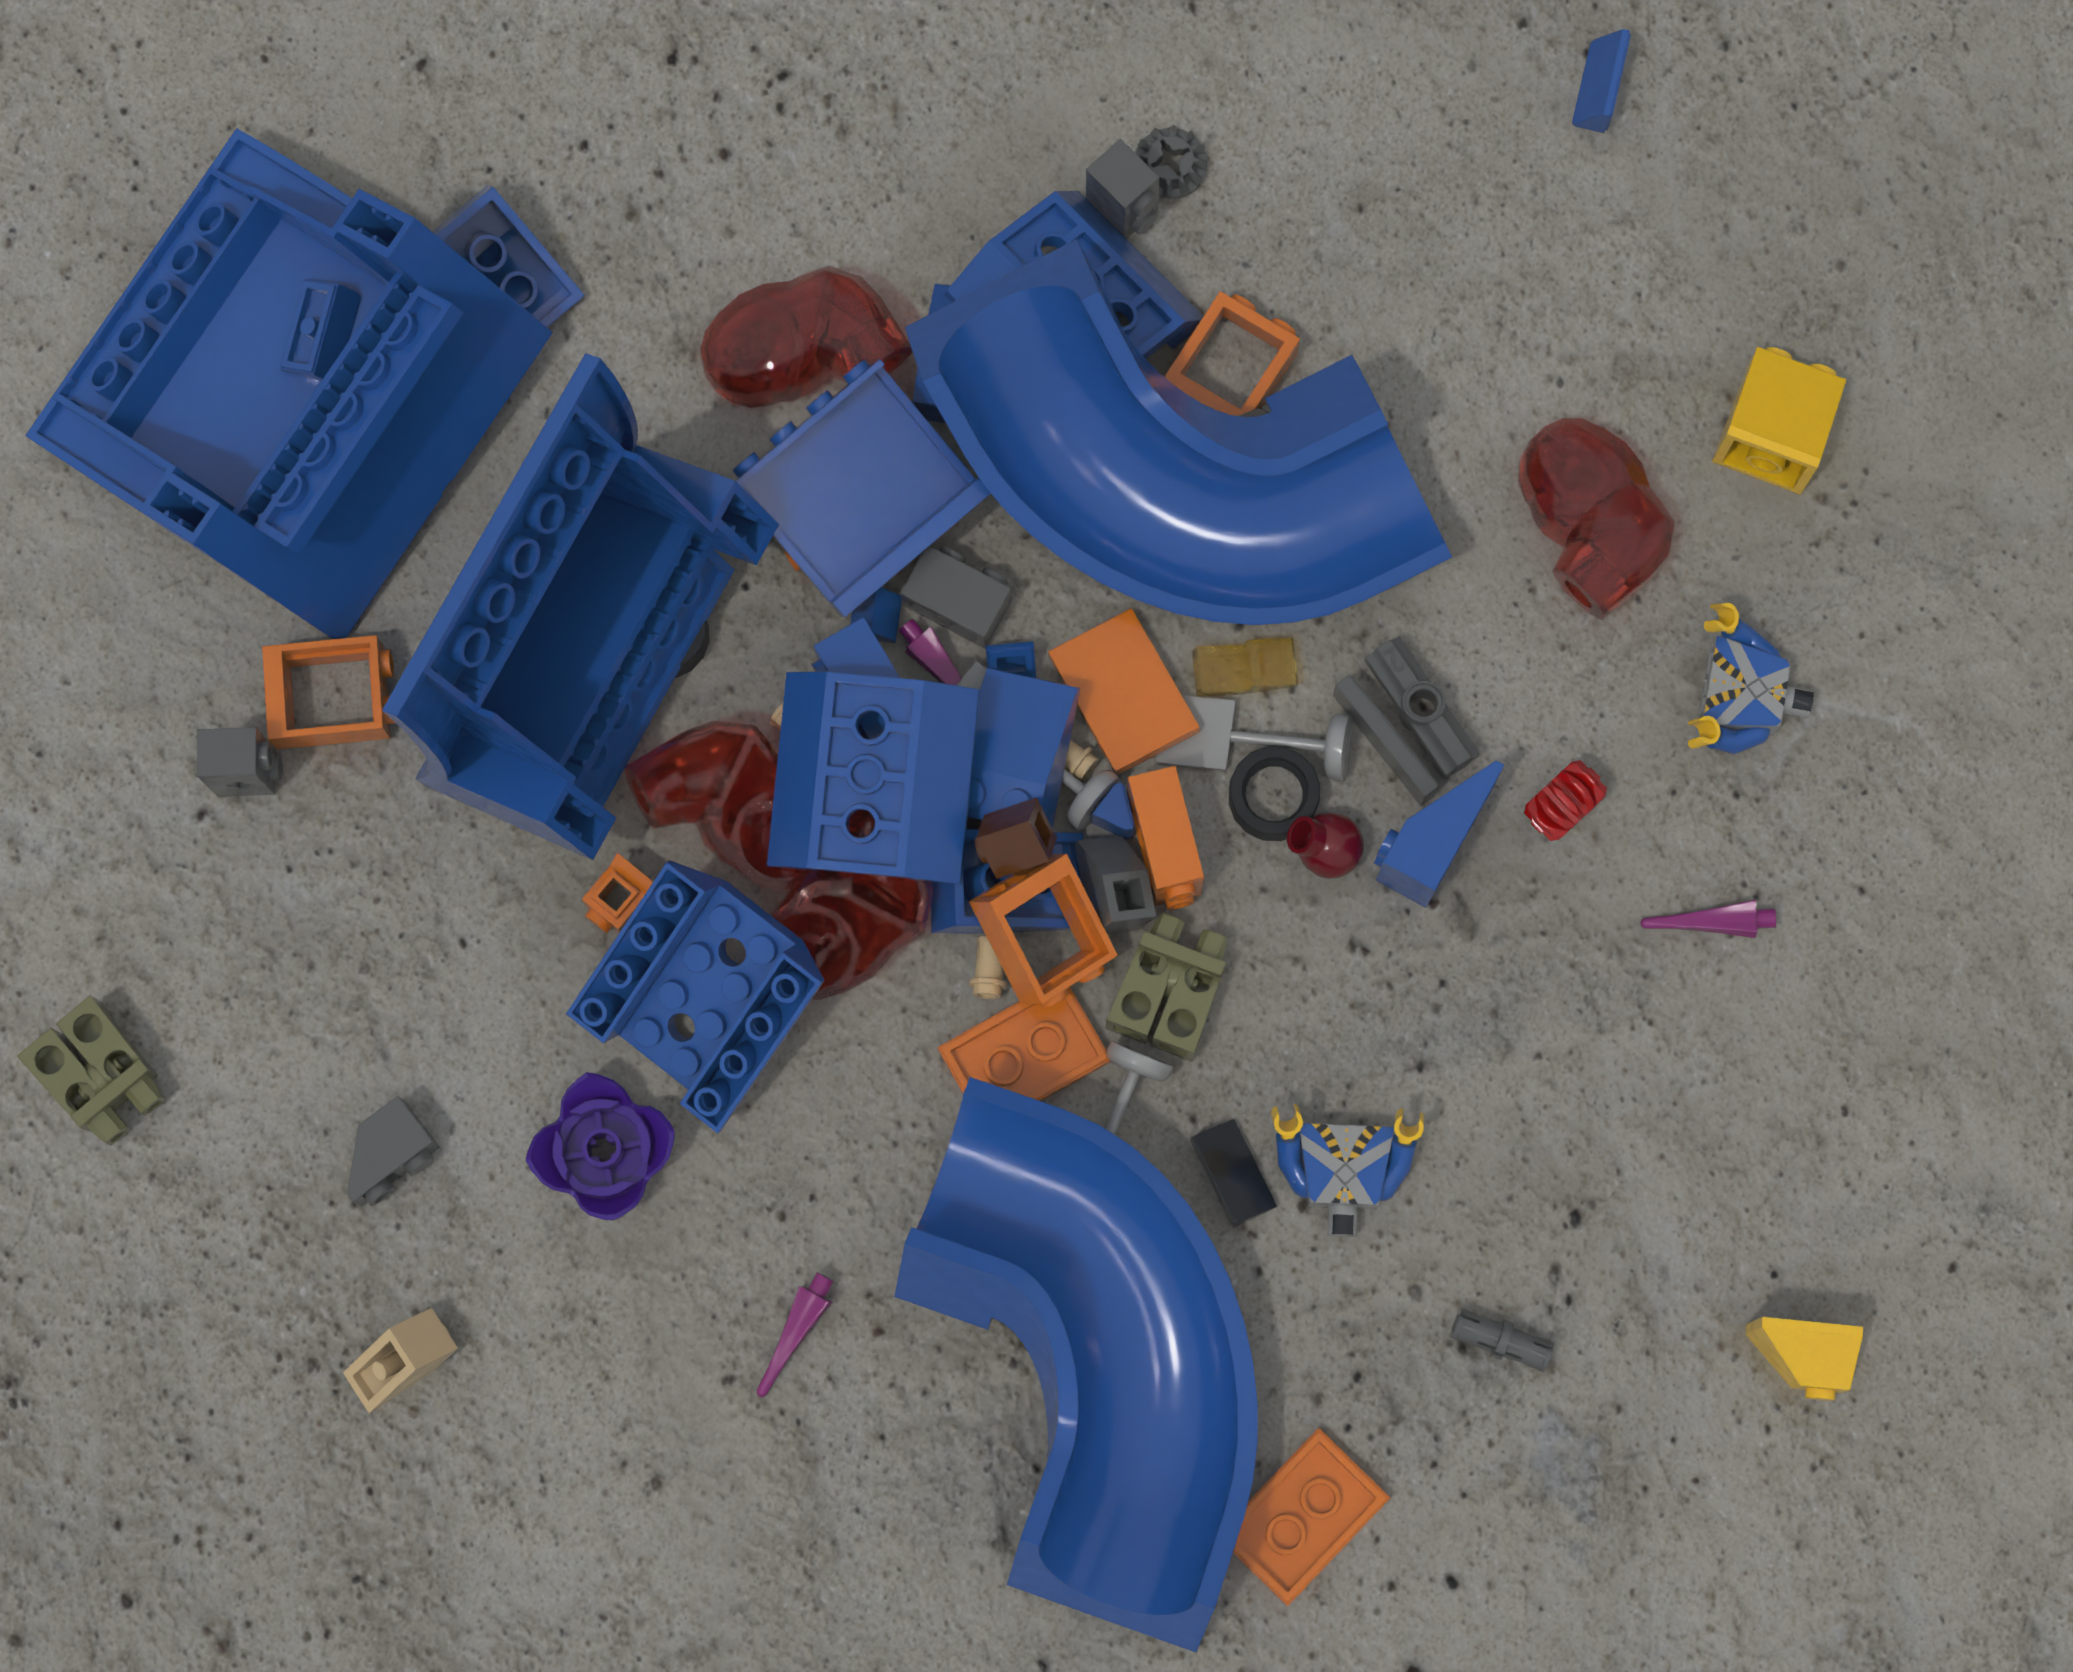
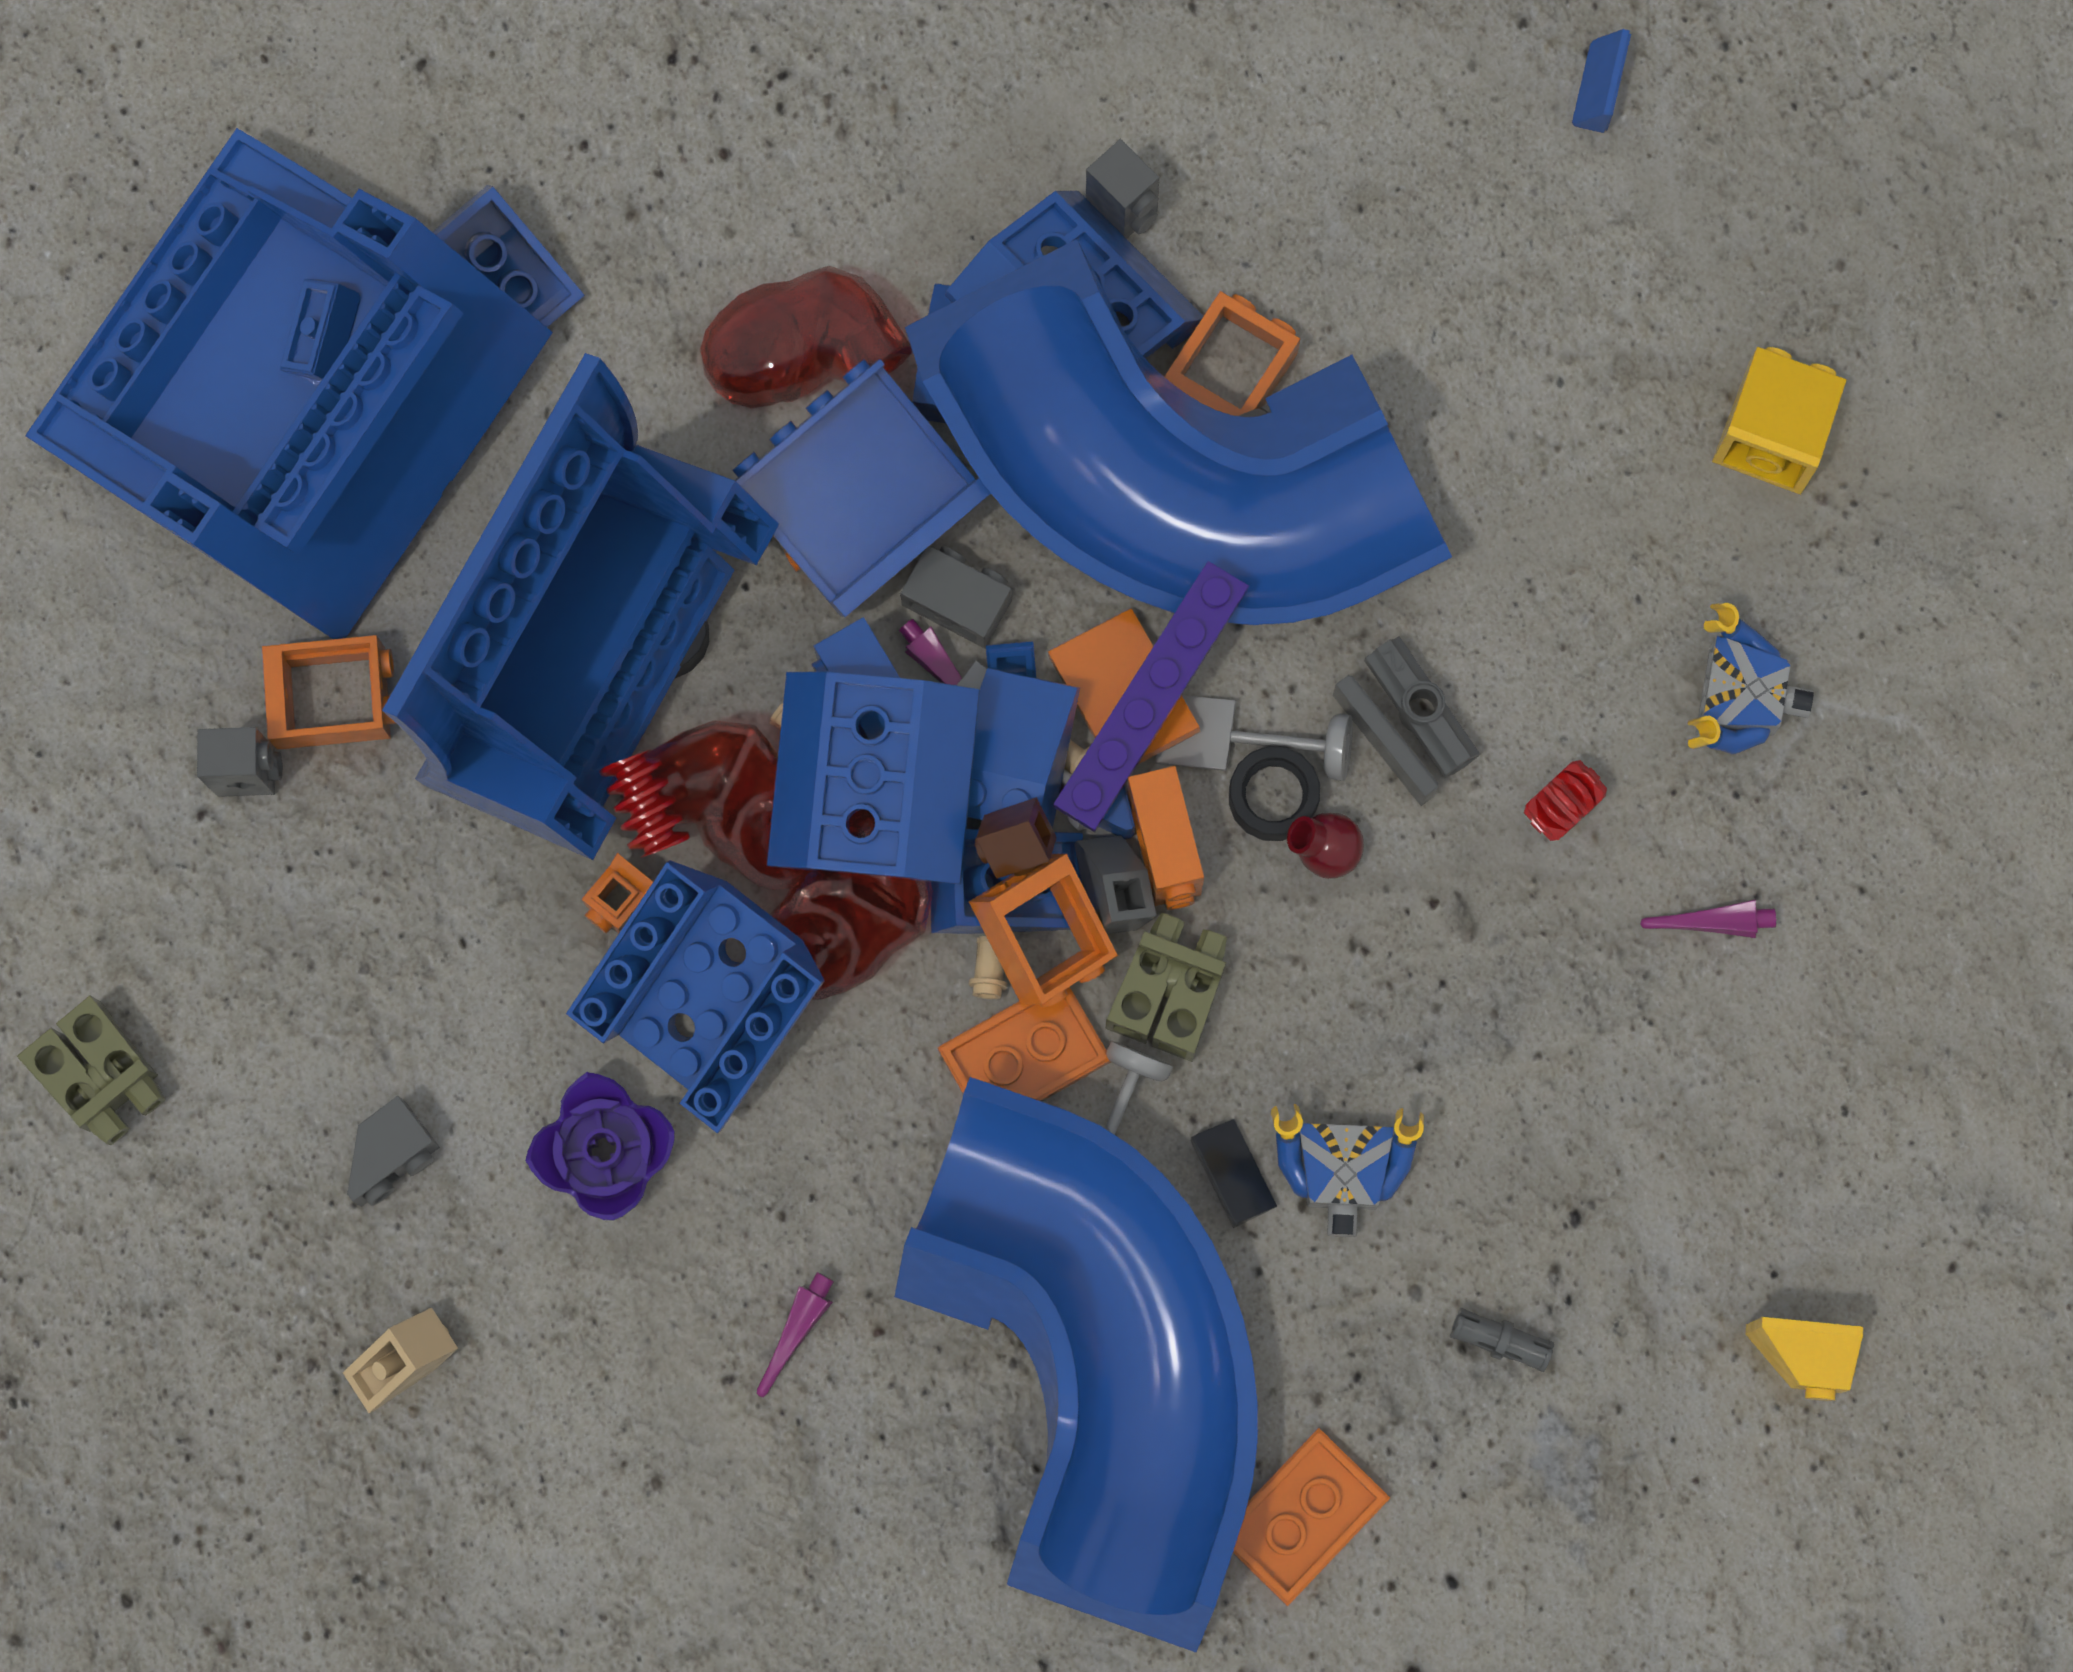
blue slope [850,587,902,643] -> none
dark grey gear [1135,124,1208,199] -> none
clear yellow slope [1192,638,1299,697] -> none
blue slope [1374,761,1504,908] -> none
clear red piece [1518,418,1675,620] -> none
none -> red piece [599,749,690,858]
none -> dark purple plate [1053,561,1249,833]

